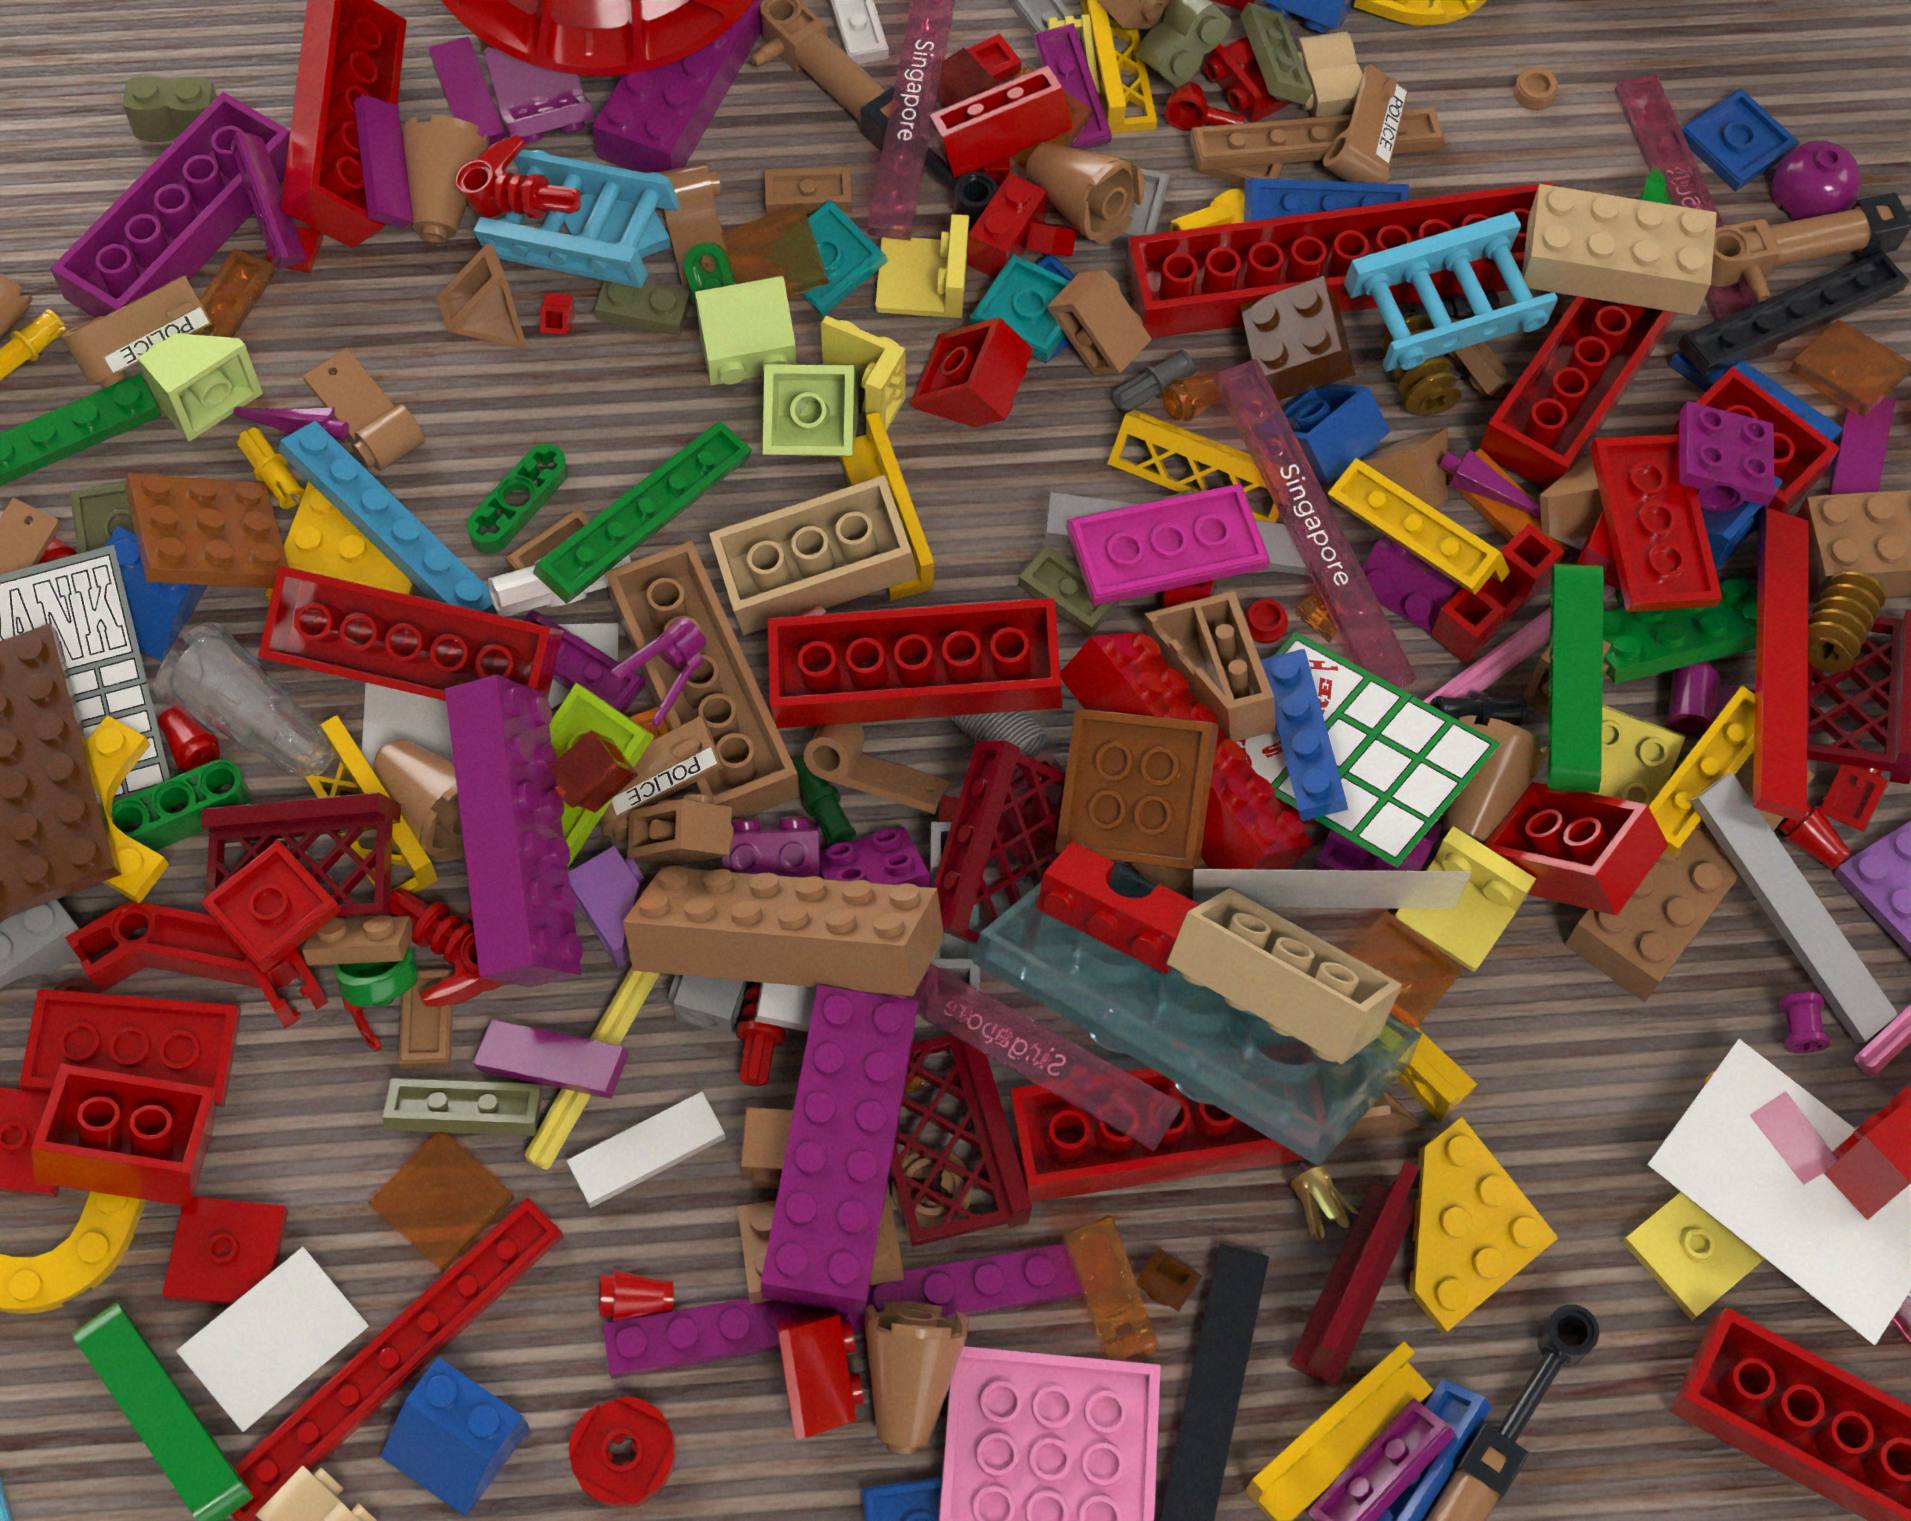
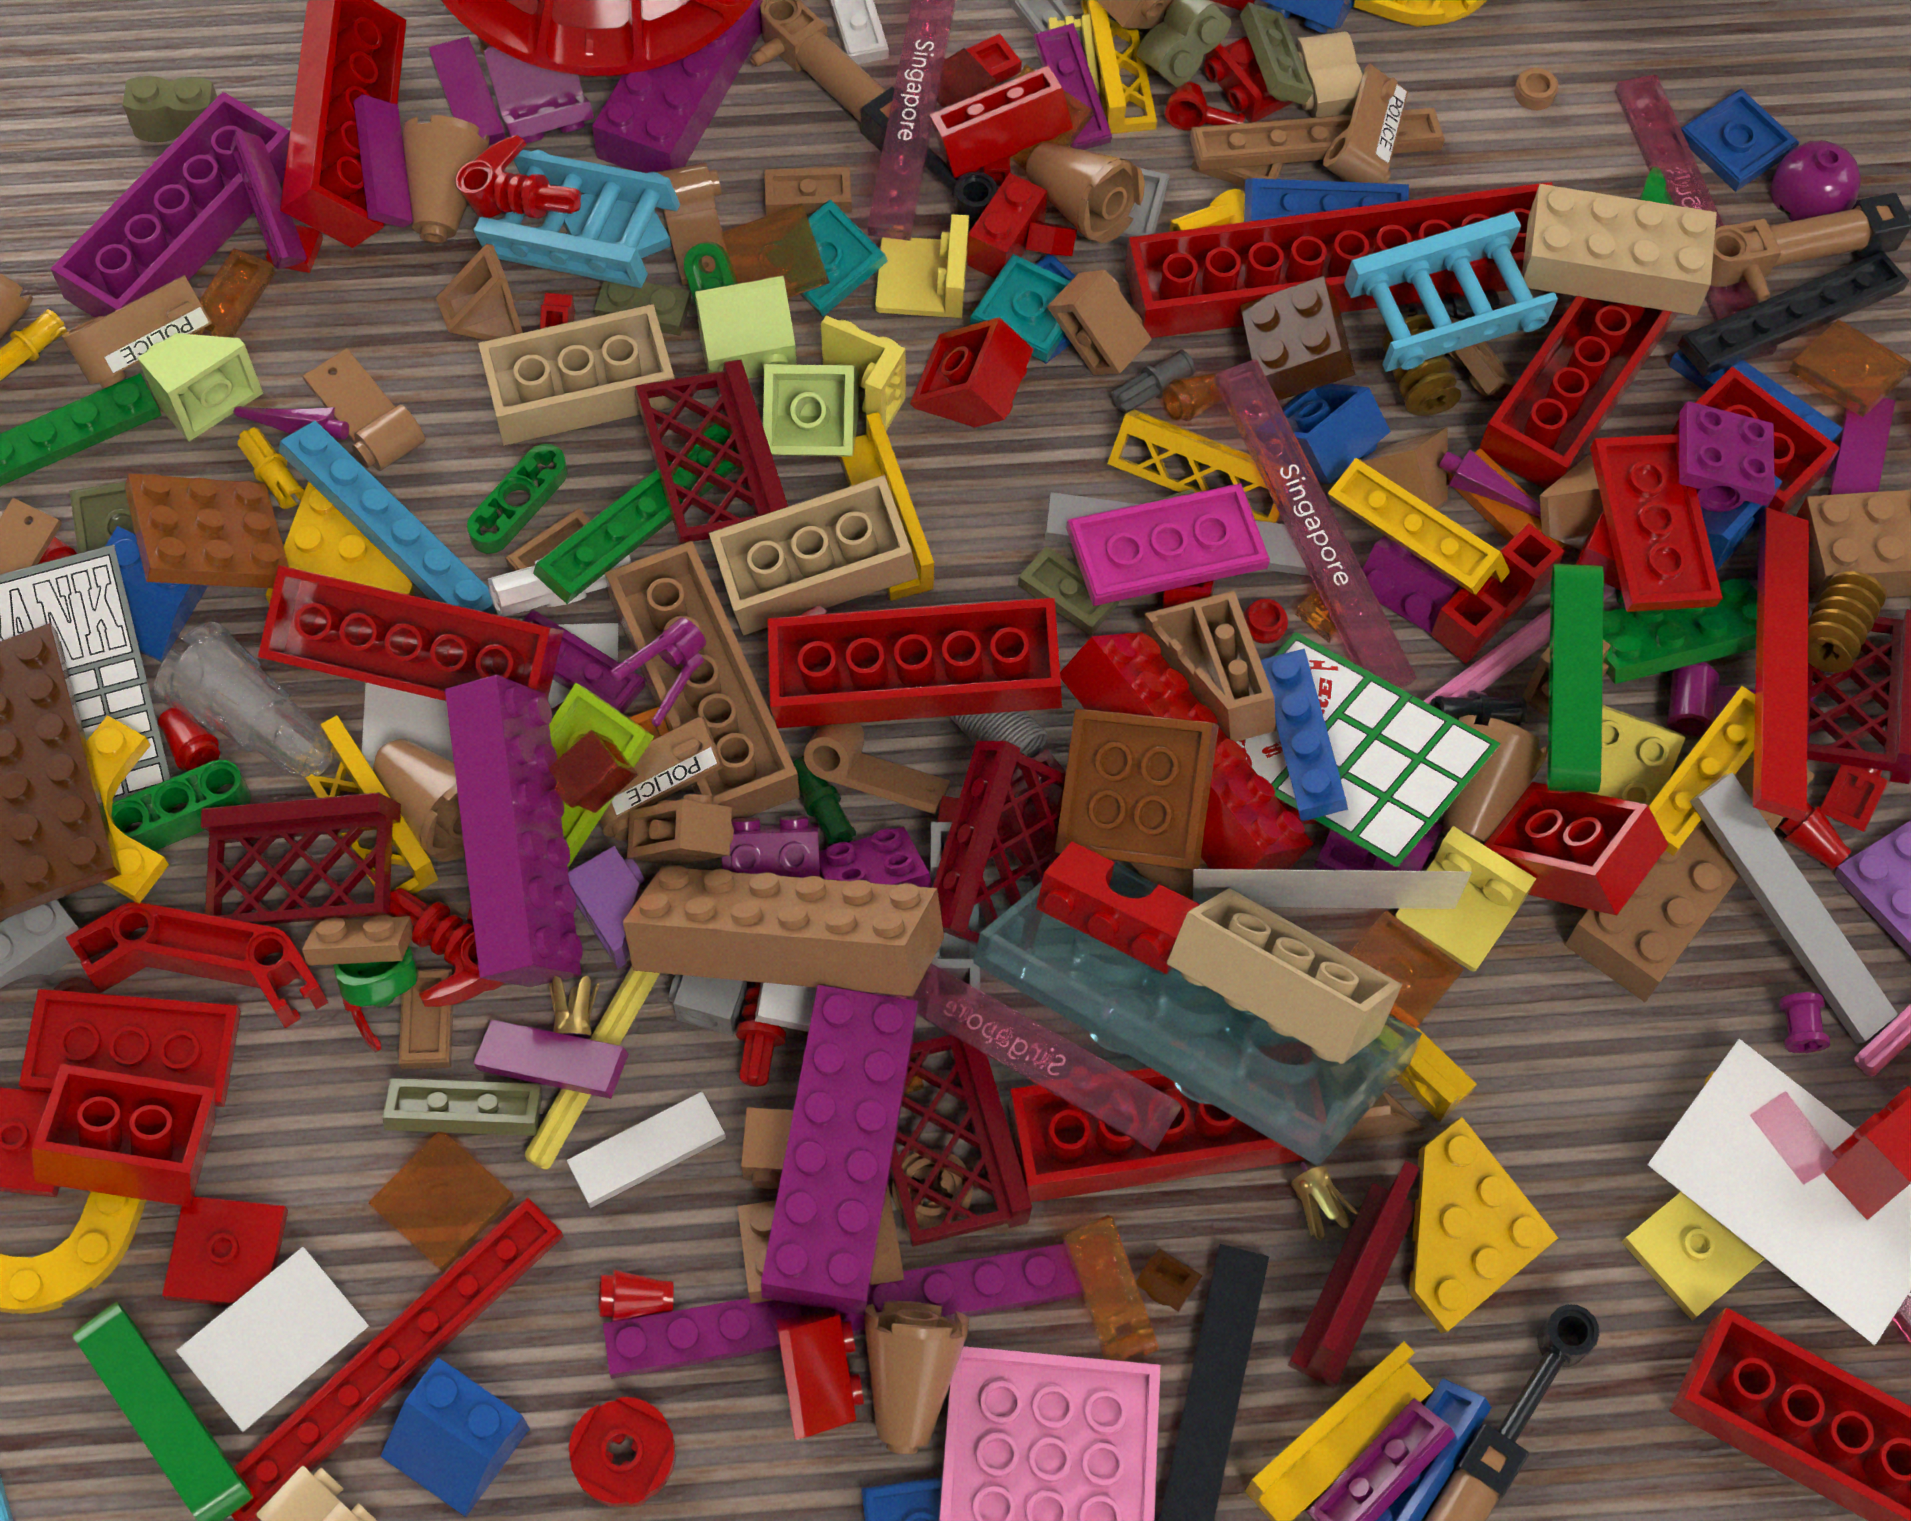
red tile [200,840,342,974] -> none
none -> tan brick [478,304,677,446]
none -> pearl gold piece [548,976,600,1039]
none -> dark red fence [635,359,788,544]

